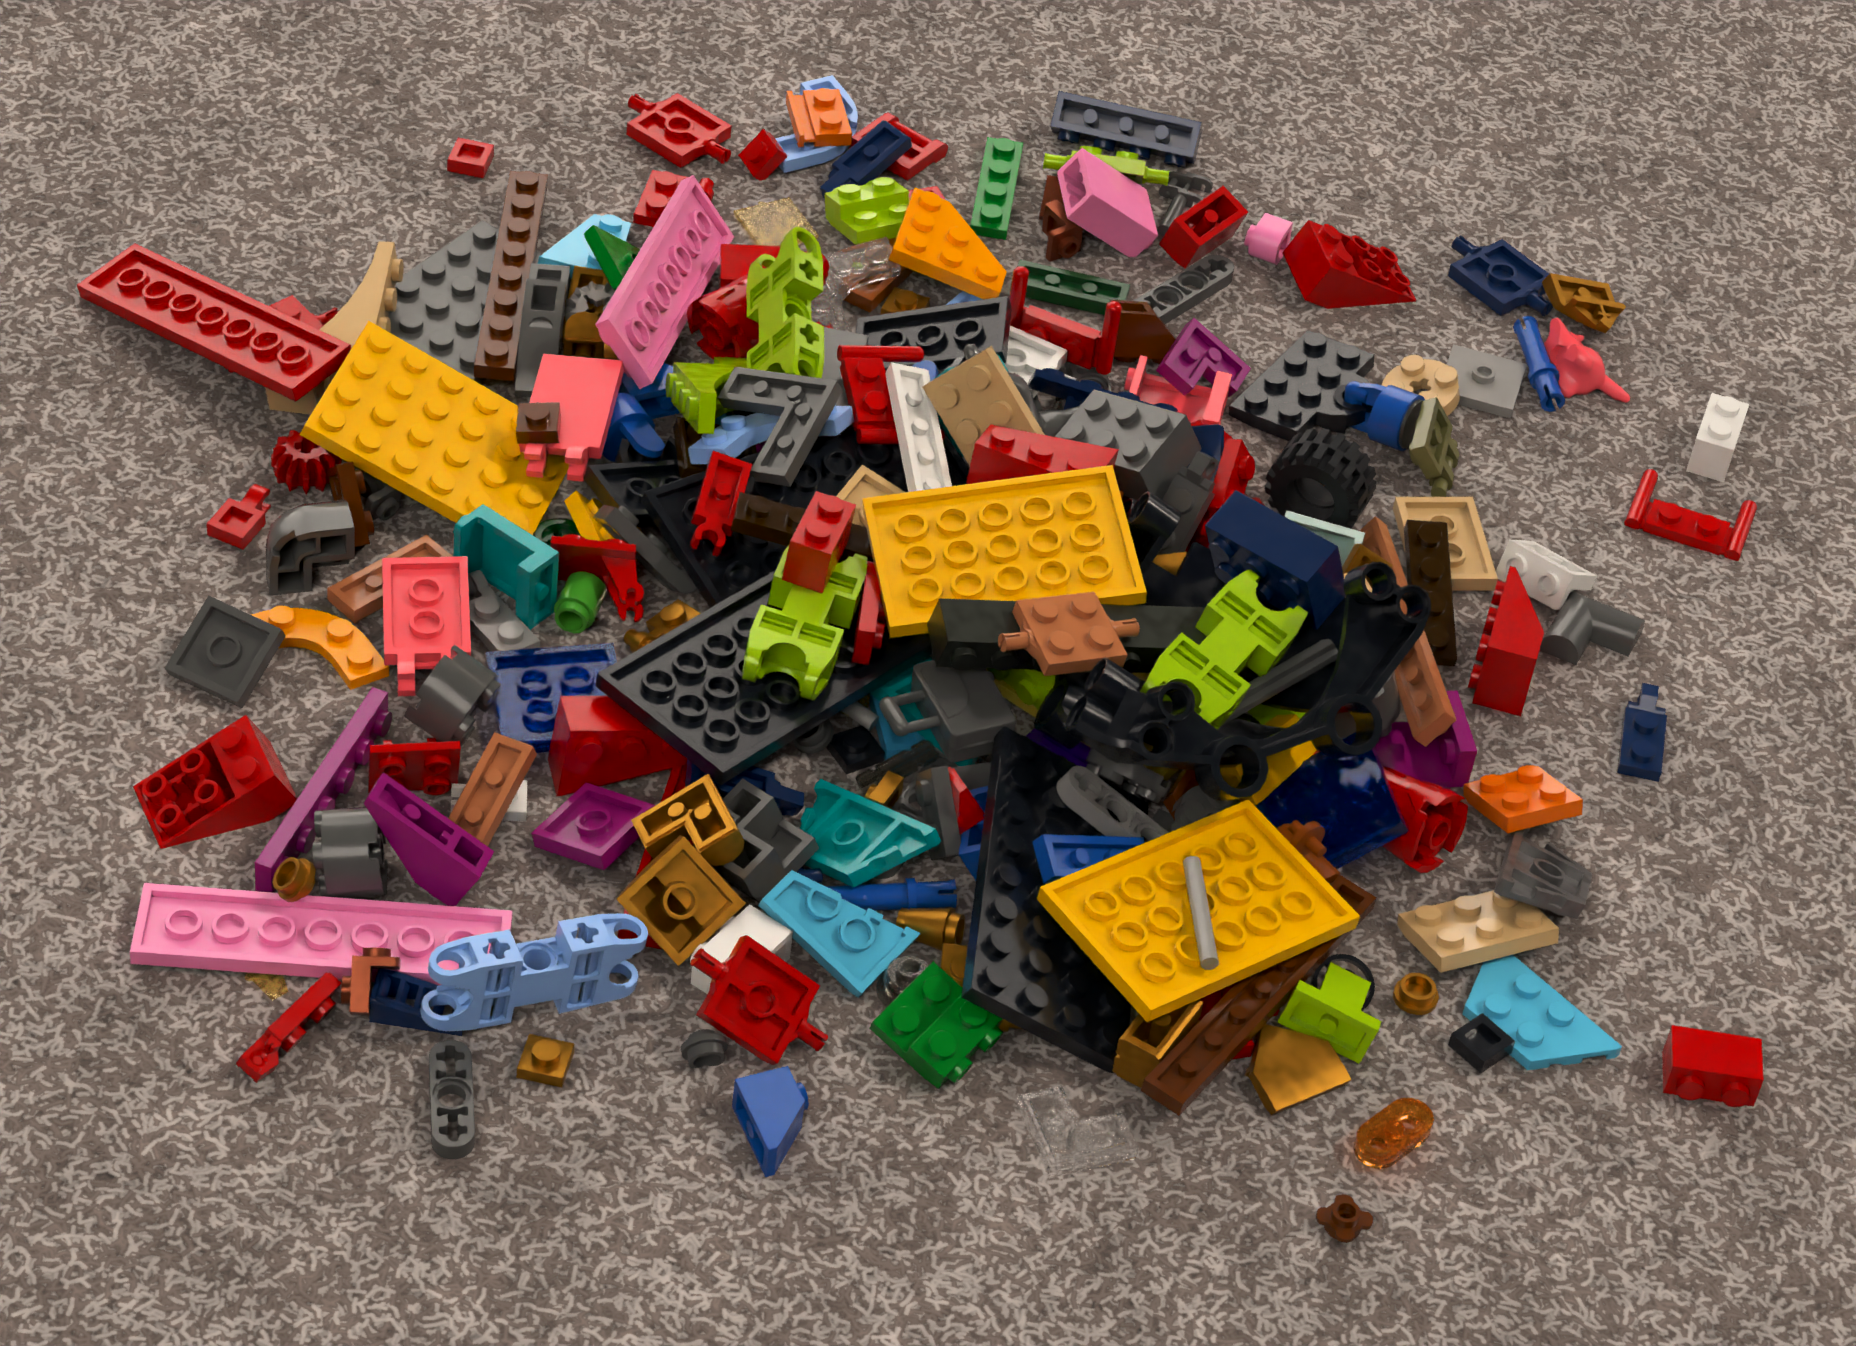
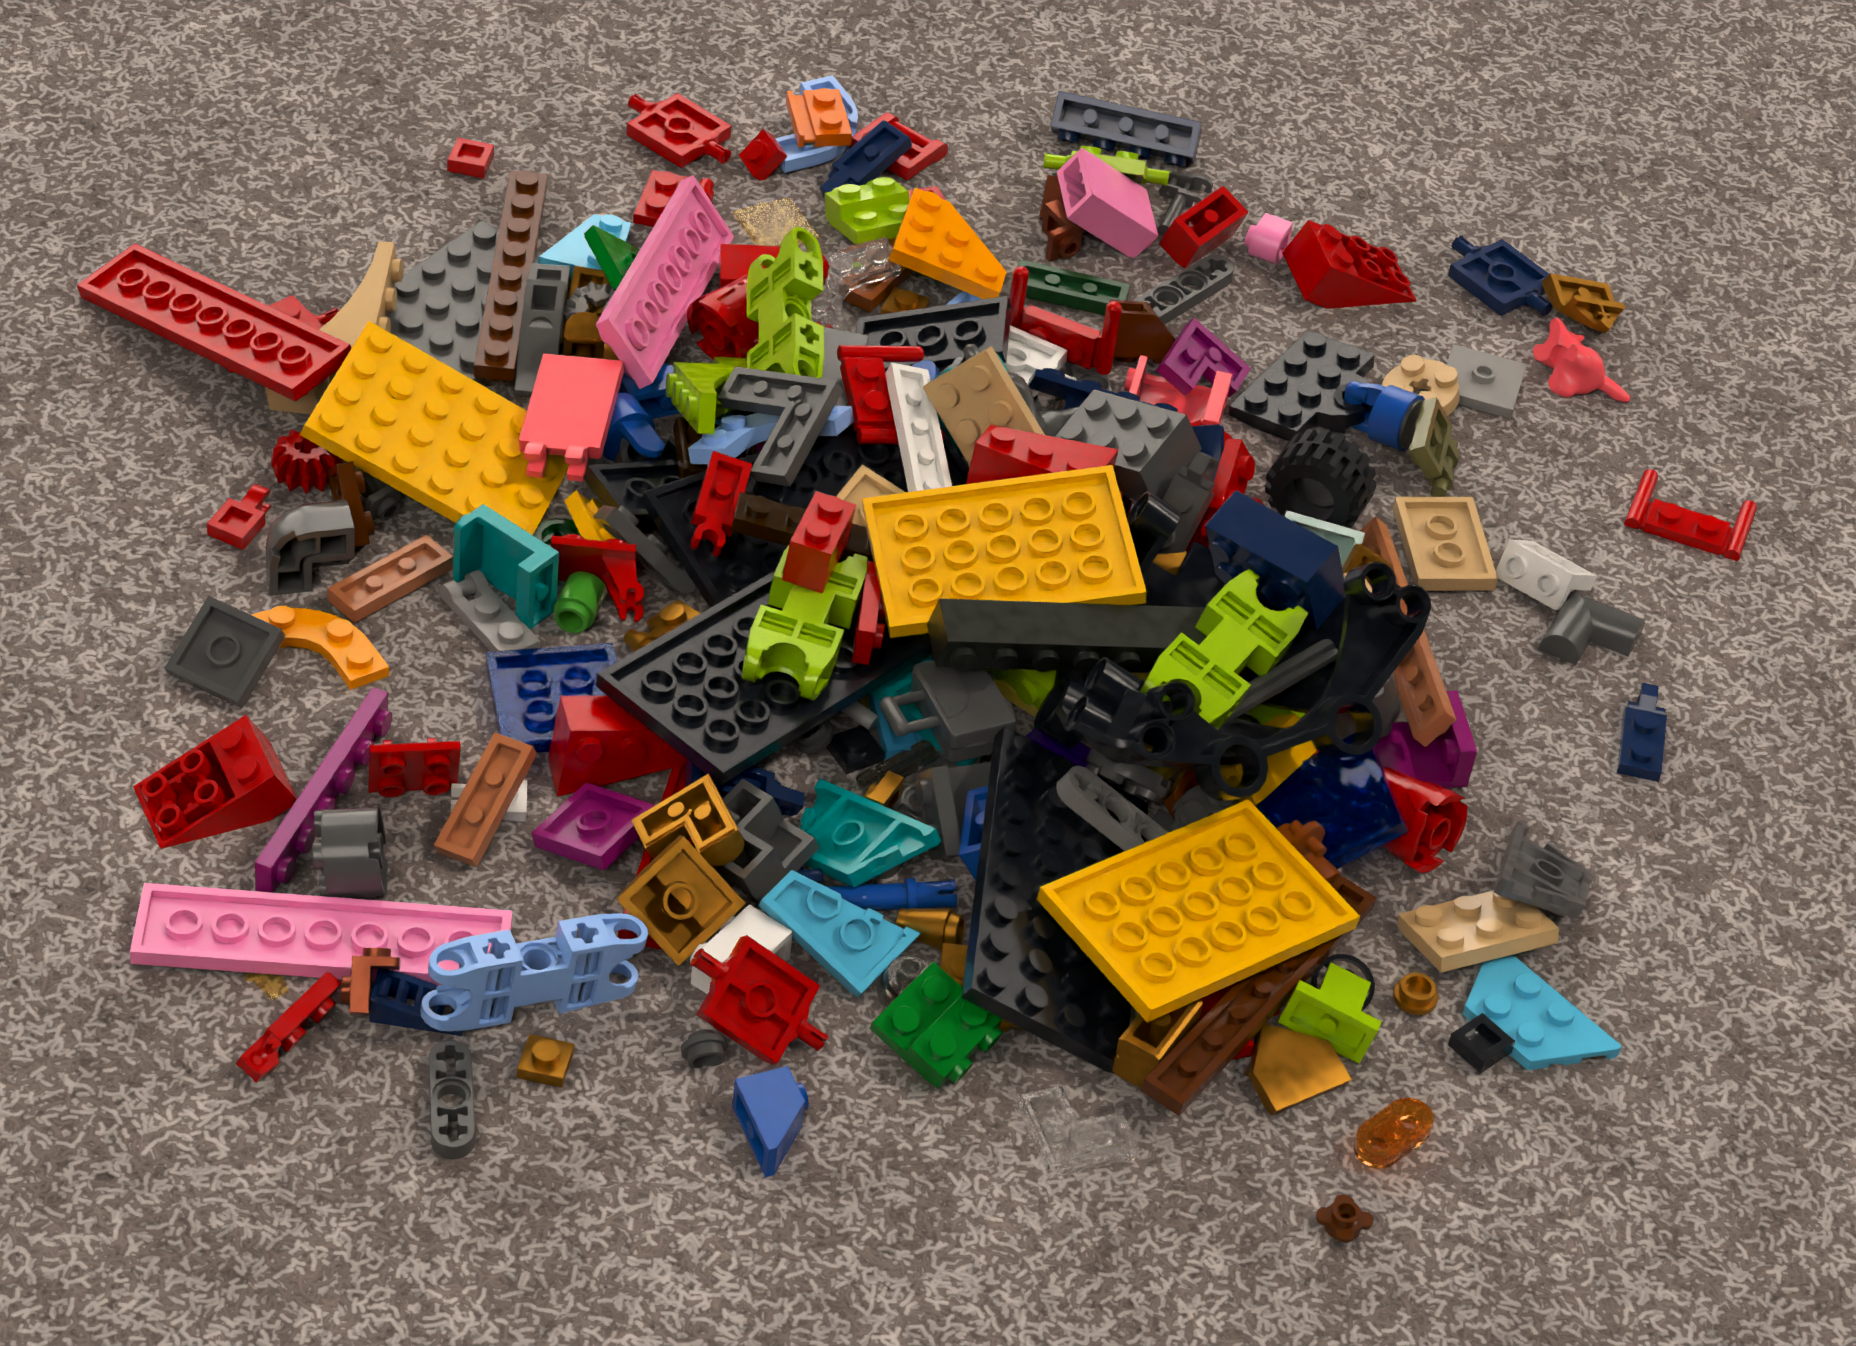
pearl gold plate [273,857,316,902] -> none
magenta slope [364,772,494,906] -> none
coral tile [382,556,471,696] -> none
dark grey brick [404,645,501,747] -> none
reddish brown plate [516,402,561,444] -> none
red slope [948,767,985,834] -> none
plate [970,137,1024,240] -> none
nougat plate [998,592,1140,676] -> none
blue plate [1032,834,1145,883] -> none
light grey bar [1183,856,1219,970] -> none
dark brown plate [1404,520,1457,666] -> none
orange plate [1463,765,1583,833] -> none
red slope [1468,566,1544,716] -> none
blue pin [1513,316,1565,412] -> none
red brick [1662,1025,1764,1107] -> none
white brick [1686,393,1749,482] -> none

